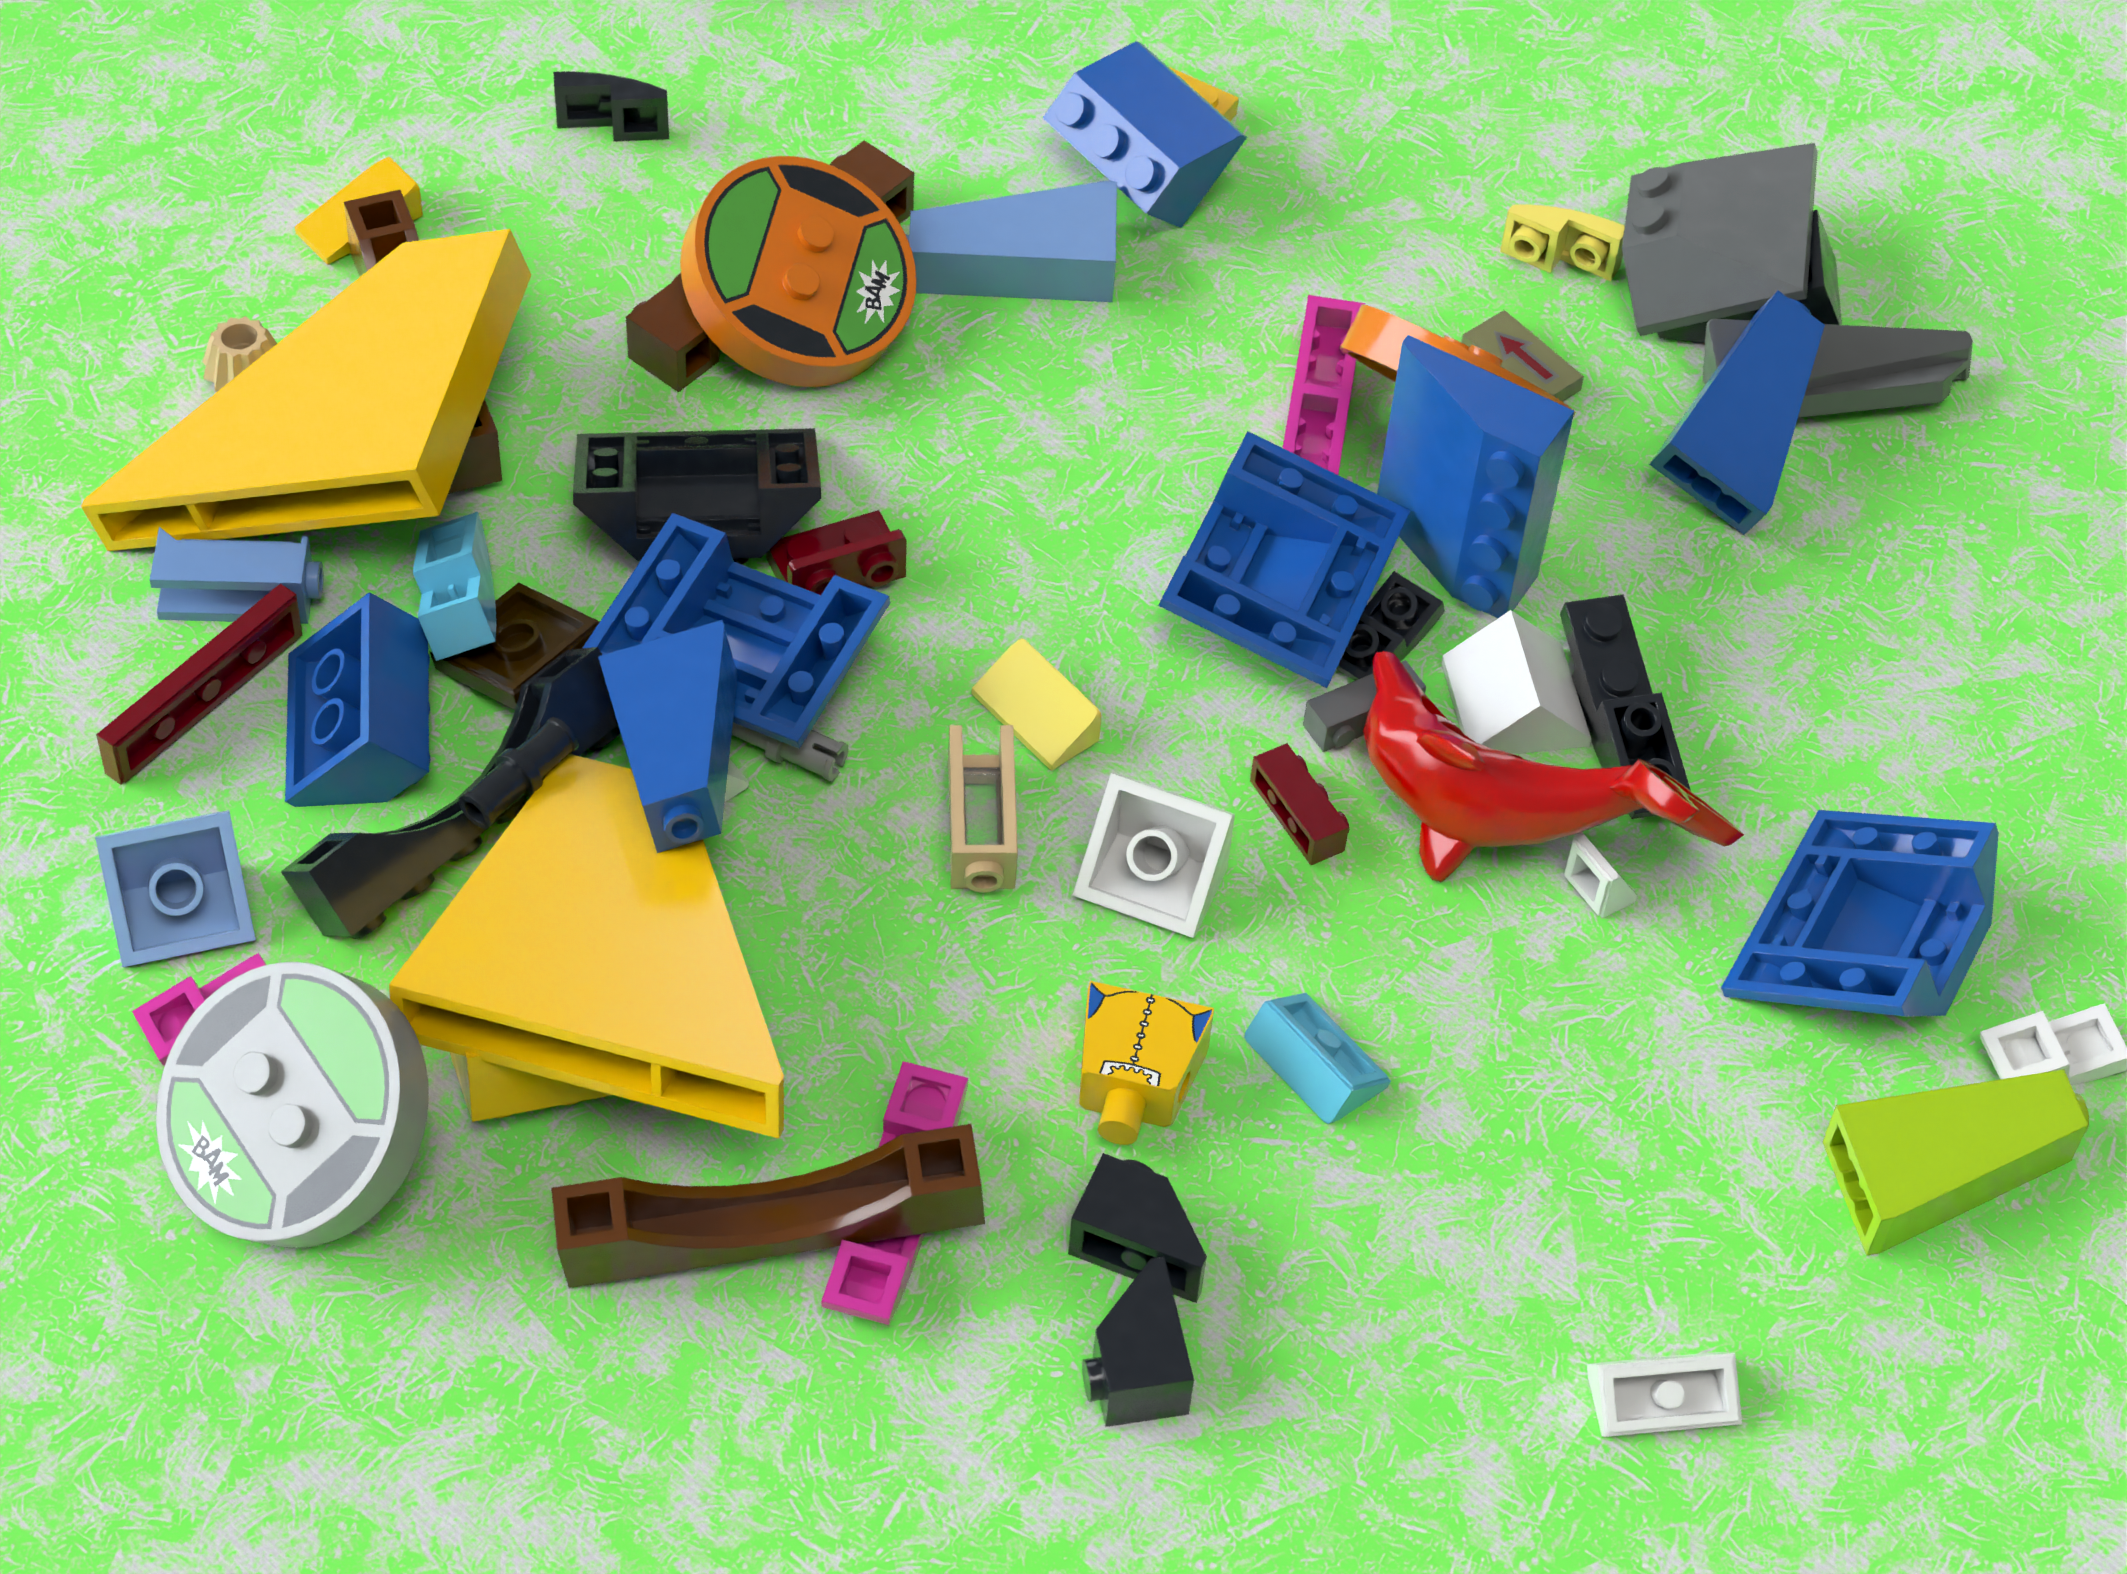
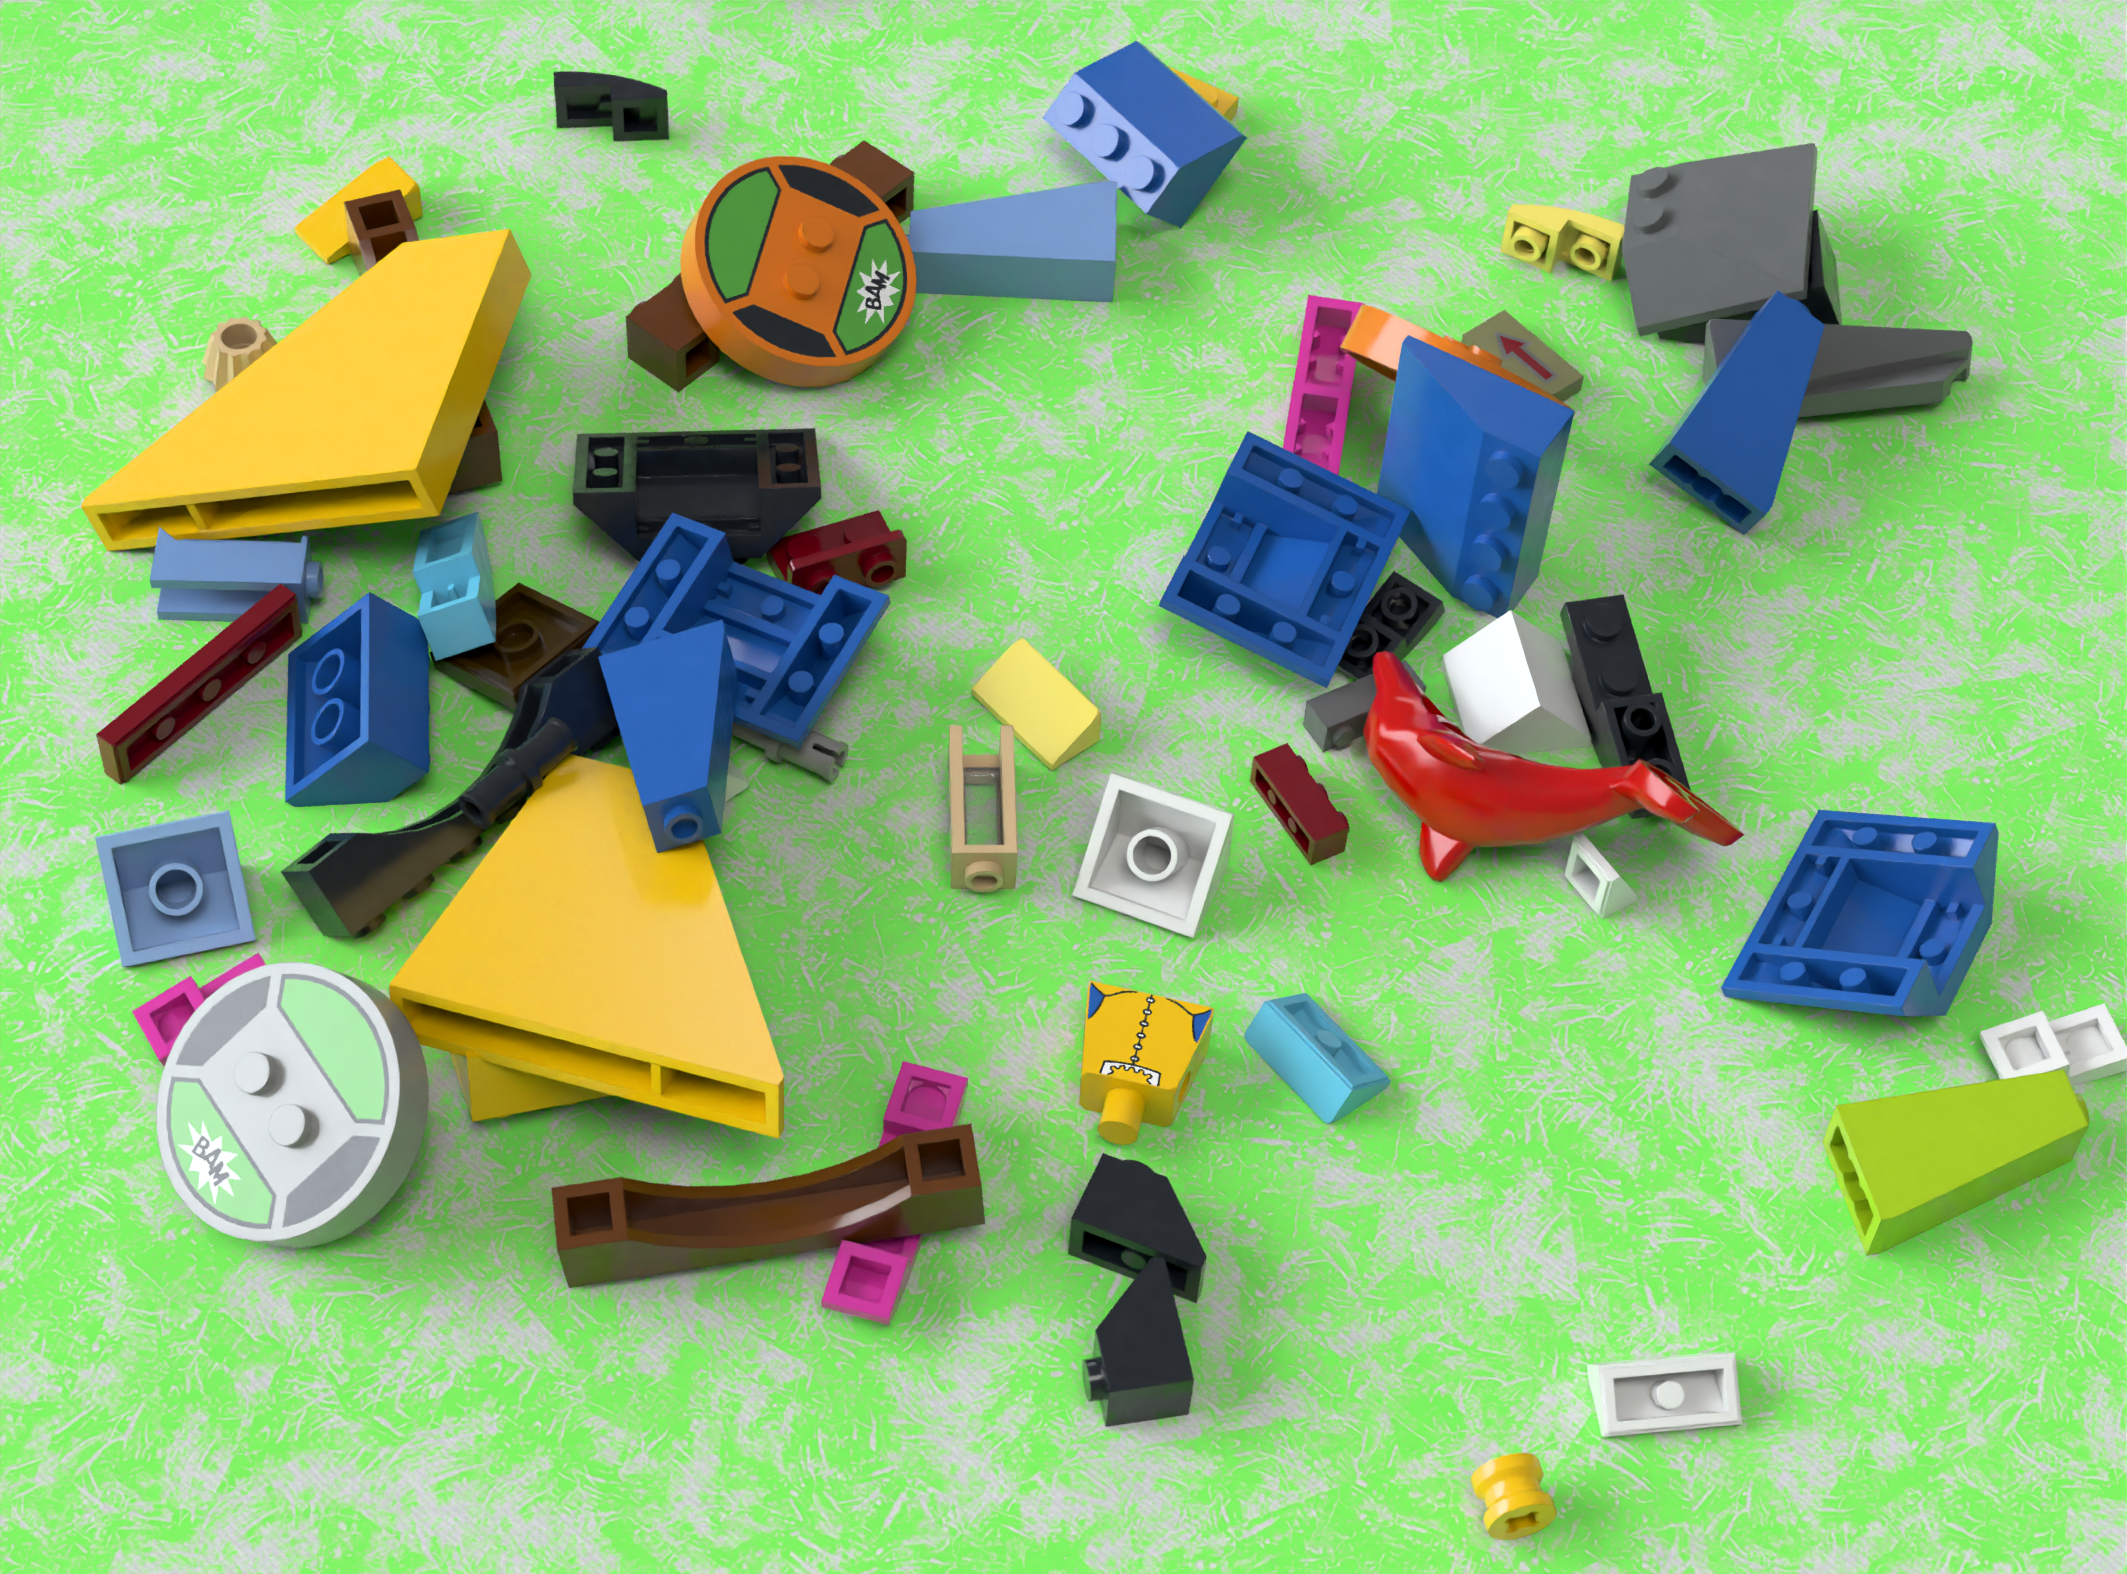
none -> yellow wheel [1470,1453,1557,1540]

